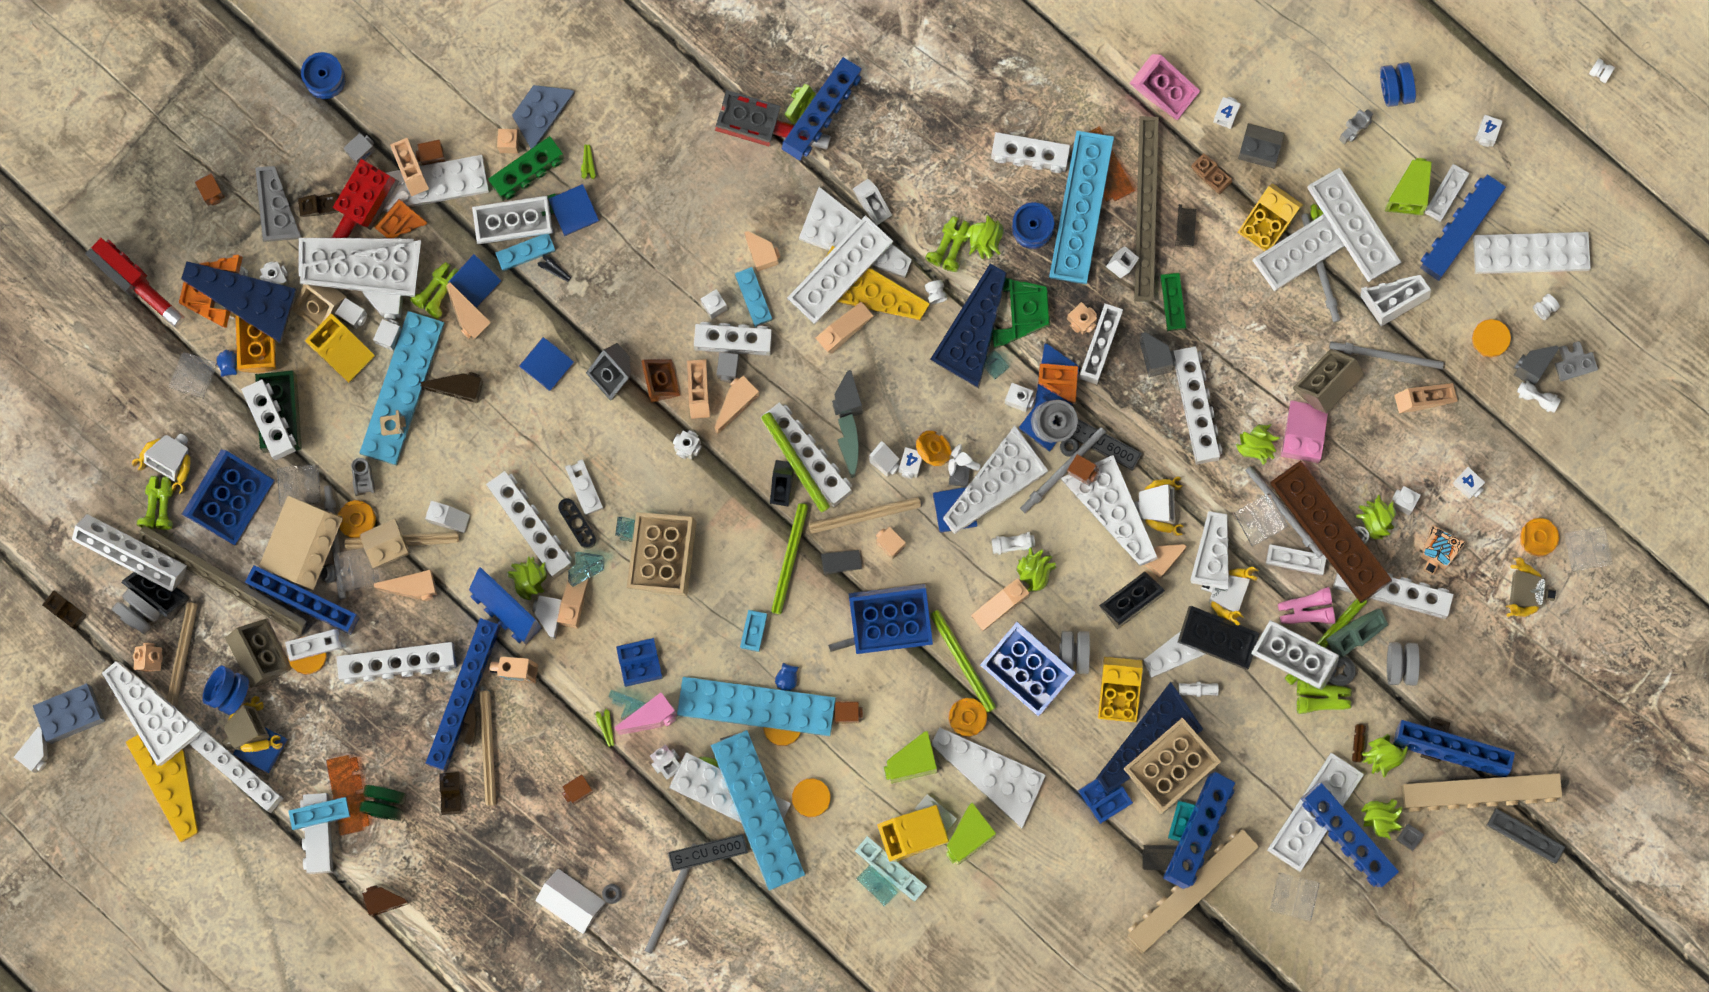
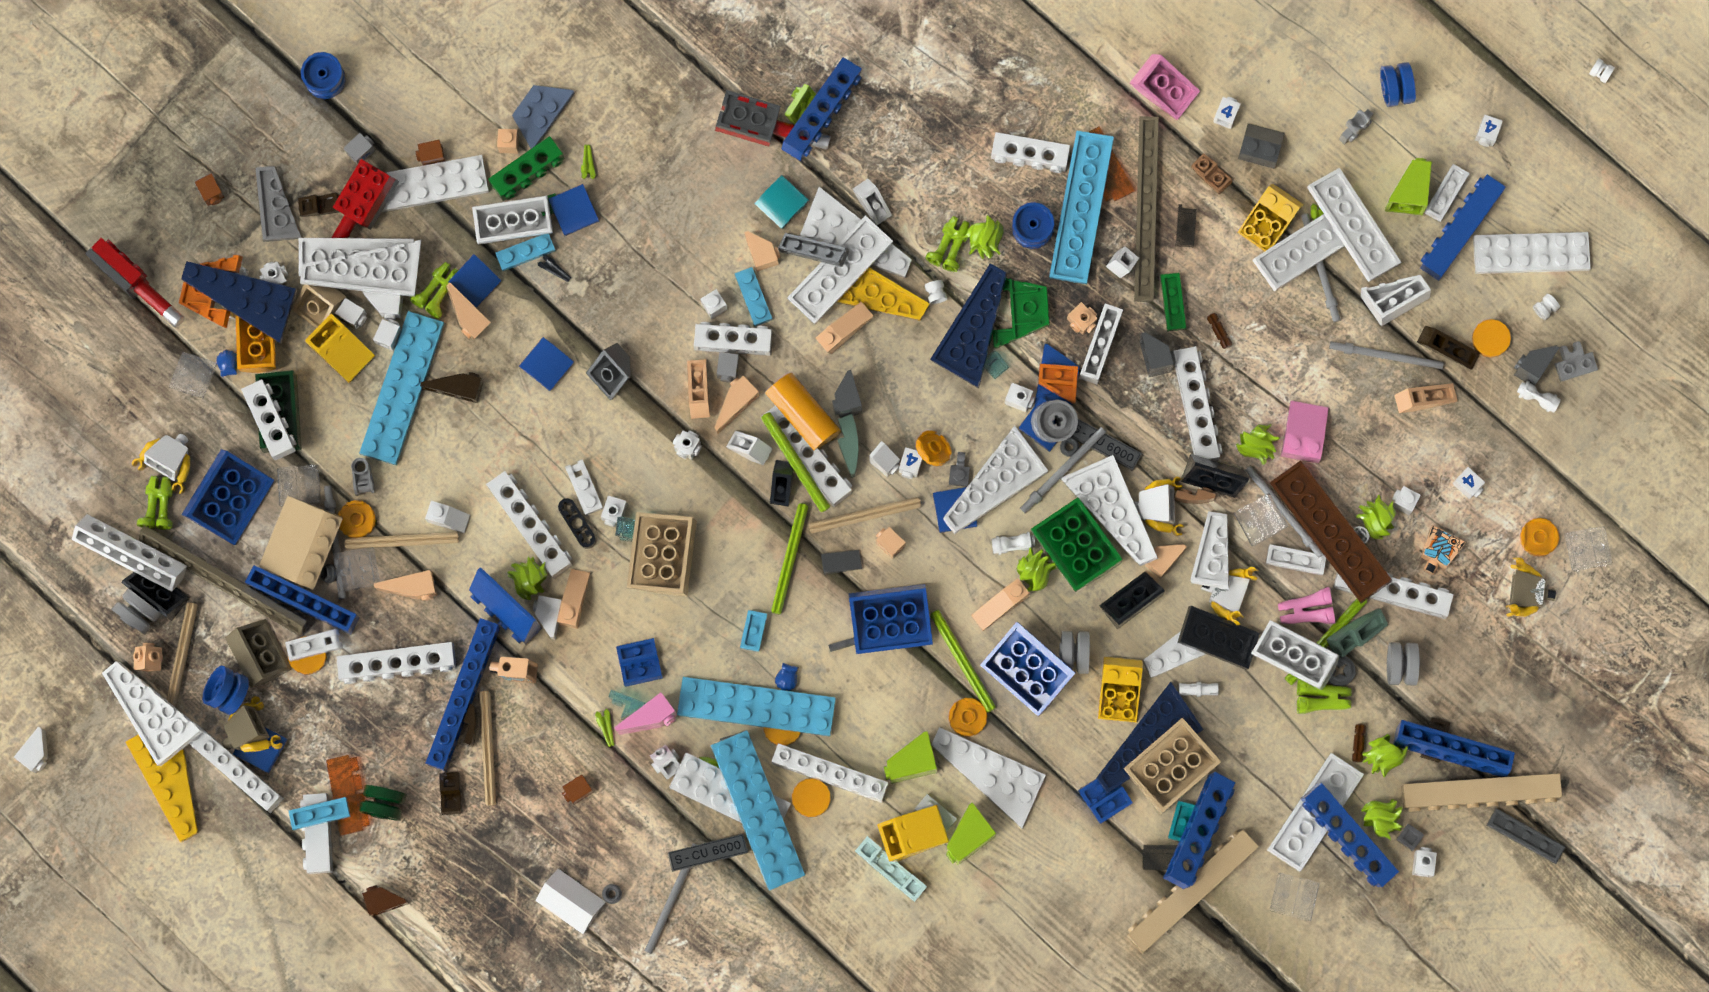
sand blue brick [33,683,105,744] -> none
dark brown slope [42,590,86,630] -> none
tan slope [360,519,411,570] -> none
orange wing [375,199,427,238] -> none
tan bracket [380,410,406,436] -> none
light nougat slope [390,138,429,197] -> none
clear light blue slope [568,552,604,587] -> none
dark orange slope [641,359,680,403] -> none
dark orange brick [835,702,863,724] -> none
clear light blue slope [856,865,898,907] -> none
white plant [948,444,981,476] -> none
dark orange brick [1067,454,1099,486] -> none
dark tan slope [1293,349,1365,414] -> none
none -> white brick [601,496,628,527]
none -> white slope [726,431,772,465]
none -> teal slope [754,175,809,229]
none -> light orange brick [765,373,841,450]
none -> white brick [772,744,888,803]
none -> tile [778,233,850,267]
none -> green slope [1031,497,1123,592]
none -> medium nougat slope [1175,487,1216,504]
none -> black slope [1181,454,1249,498]
none -> reddish brown axle [1207,313,1232,349]
none -> white brick [1412,847,1437,878]
none -> dark brown slope [1417,326,1480,370]

